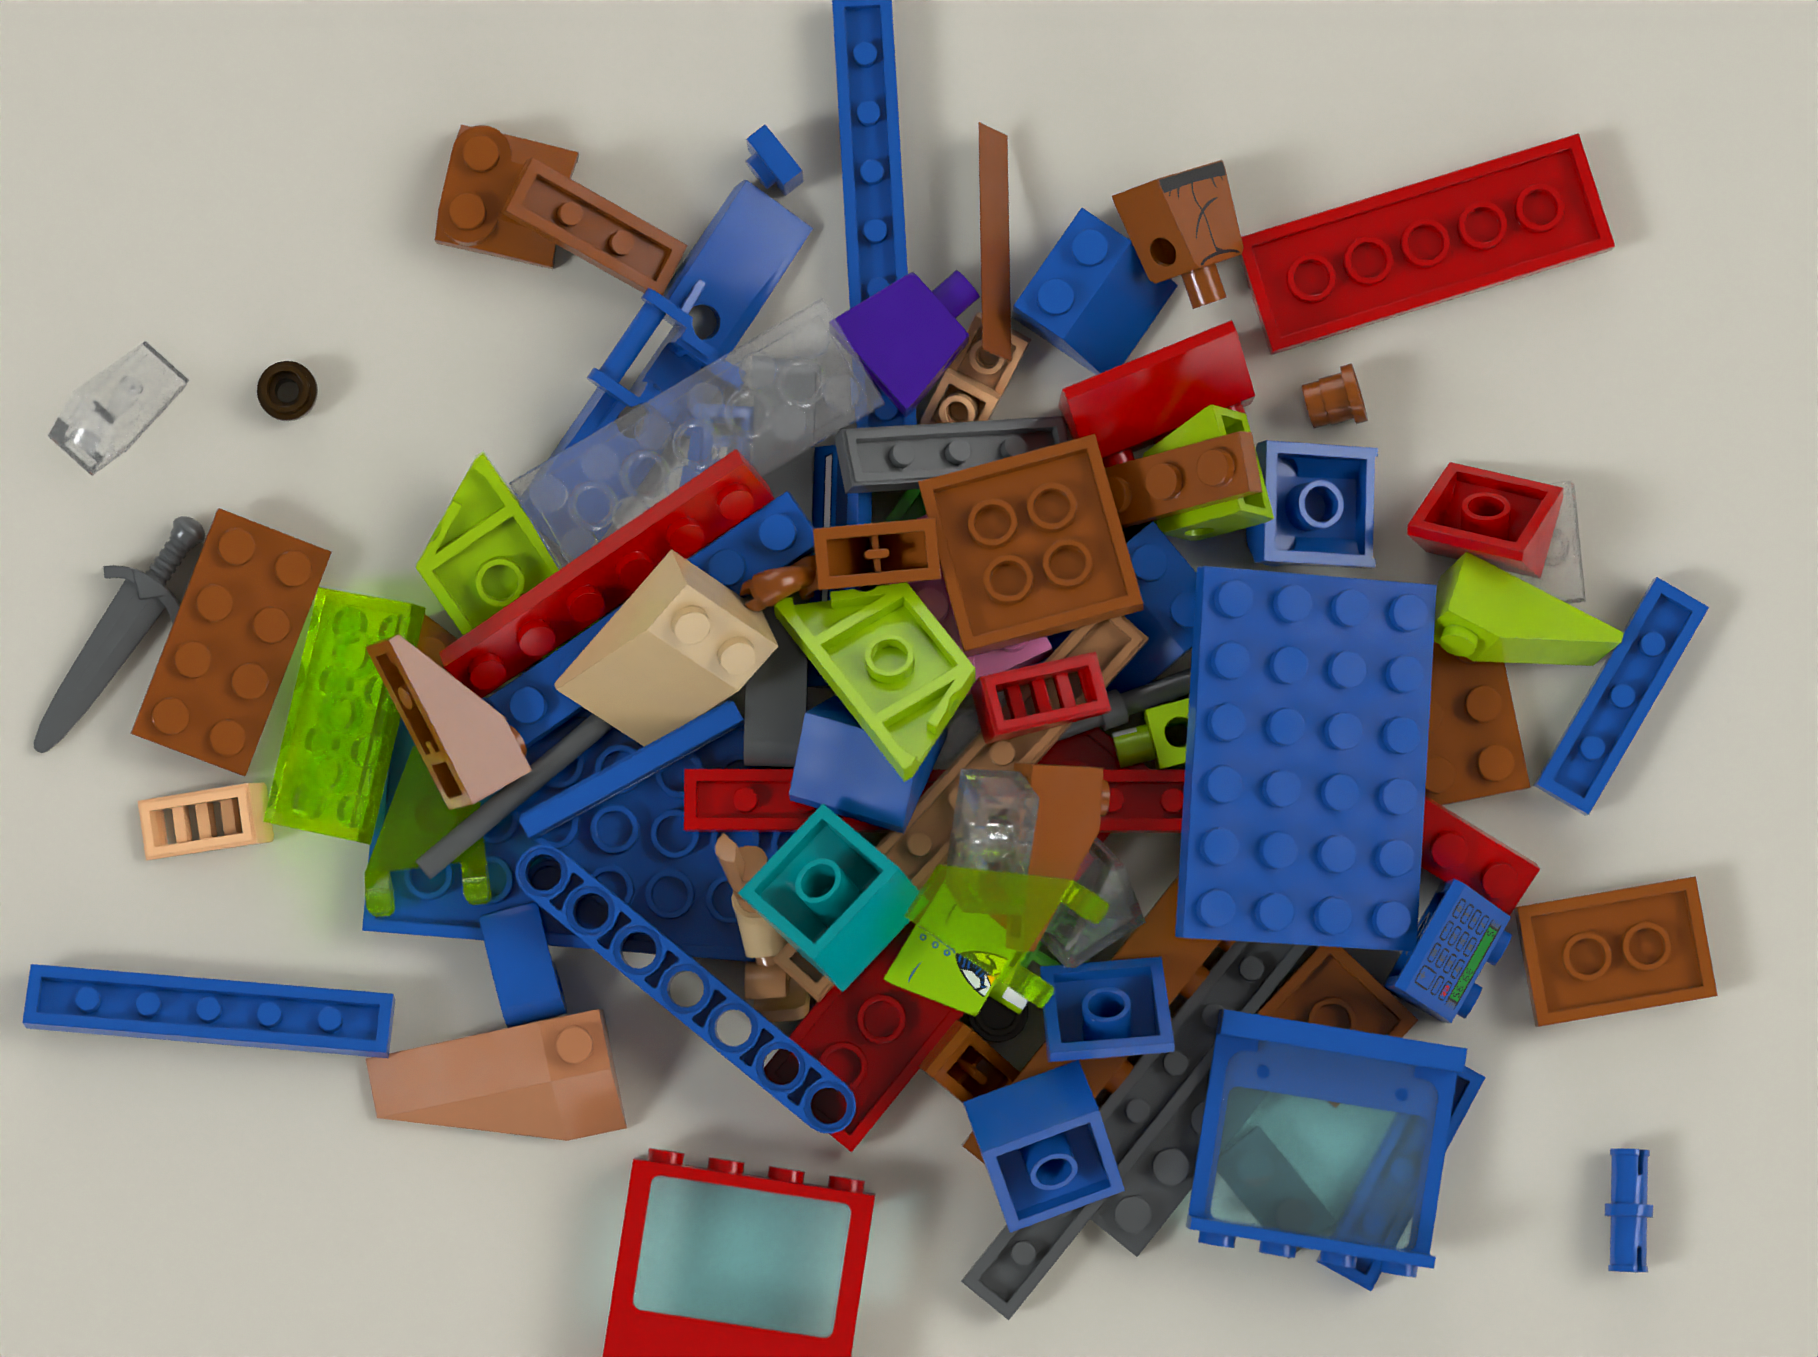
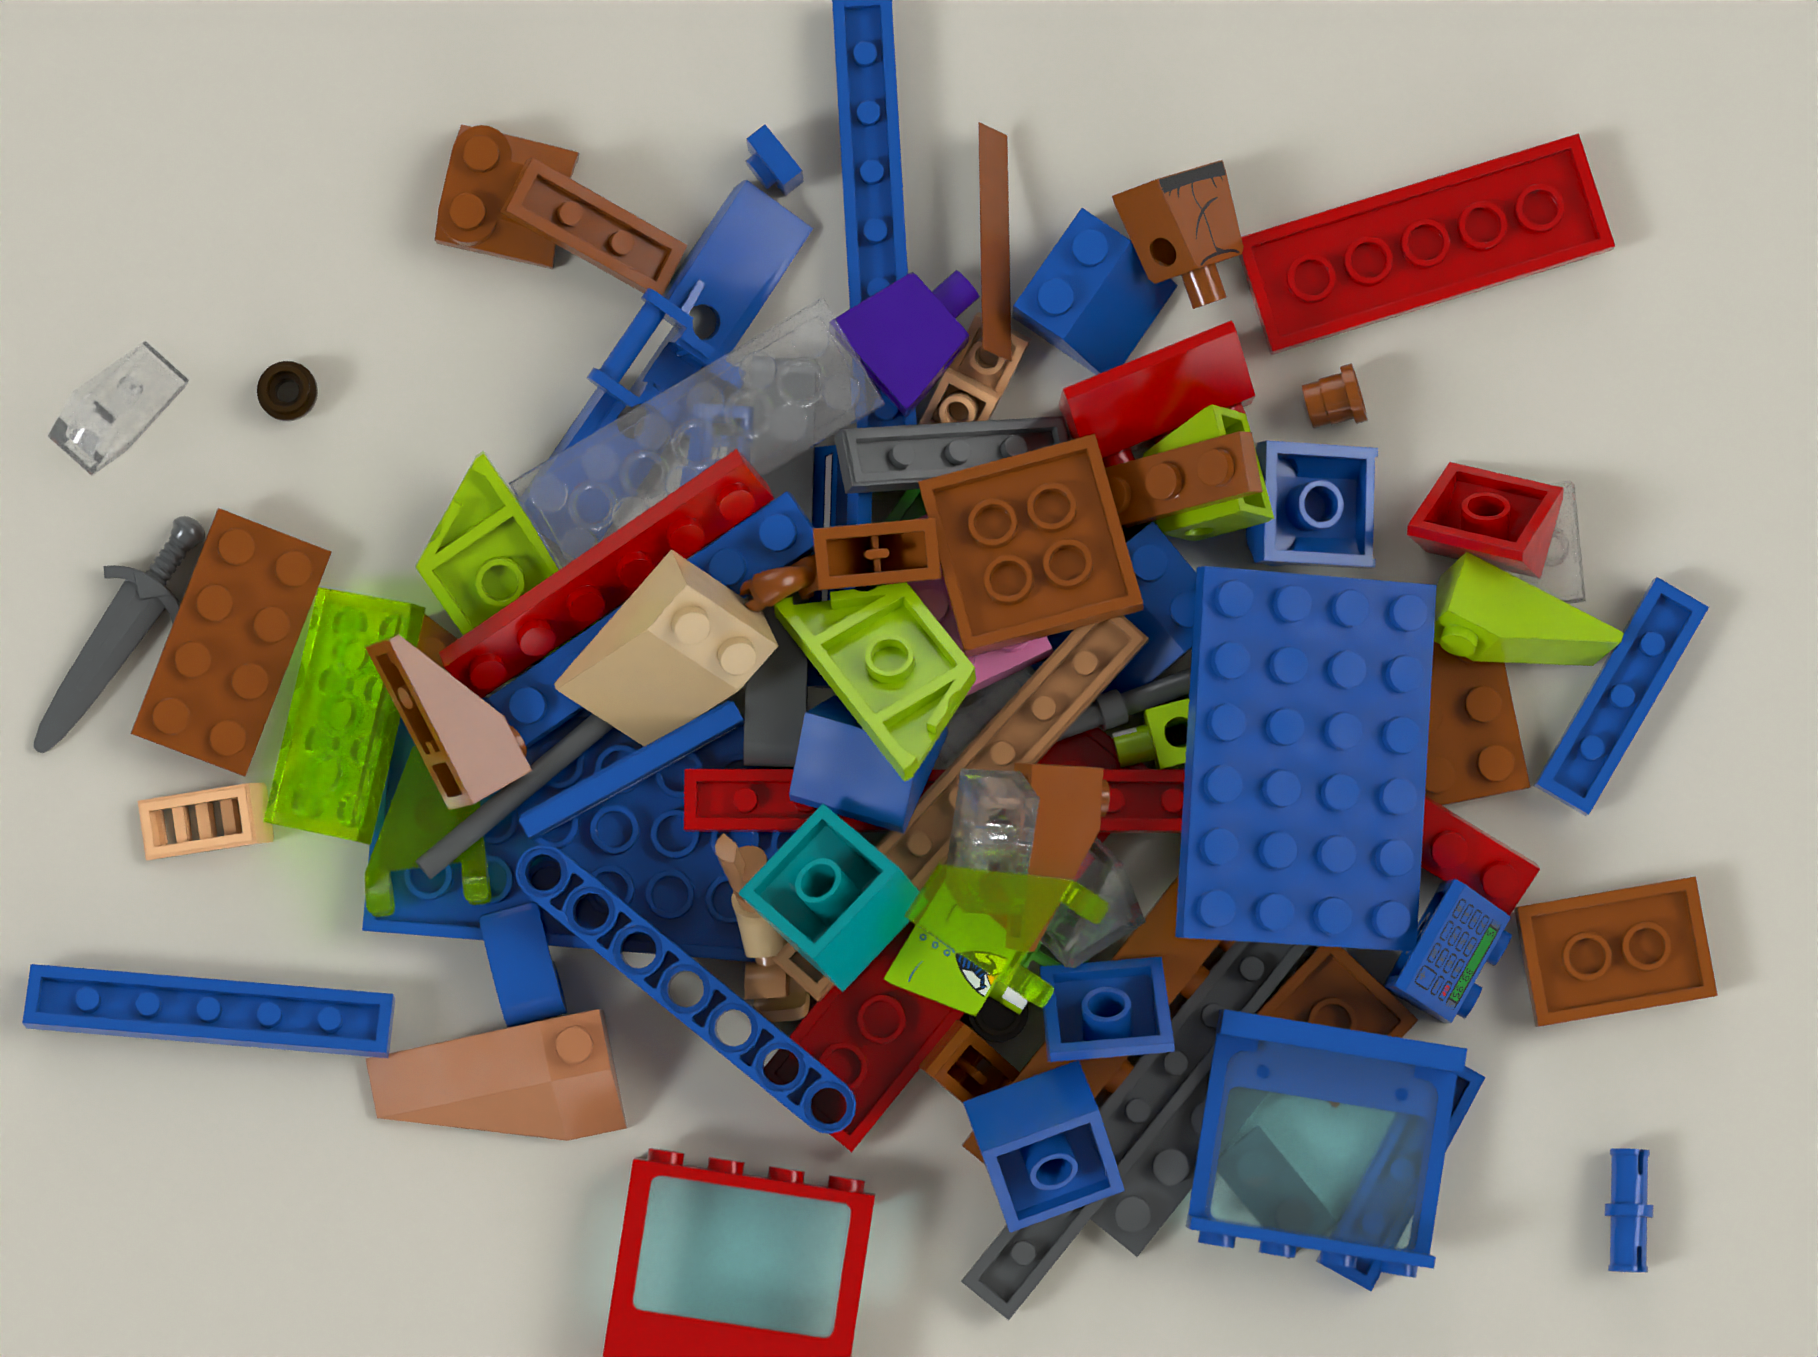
red slope [971,652,1111,744] -> none

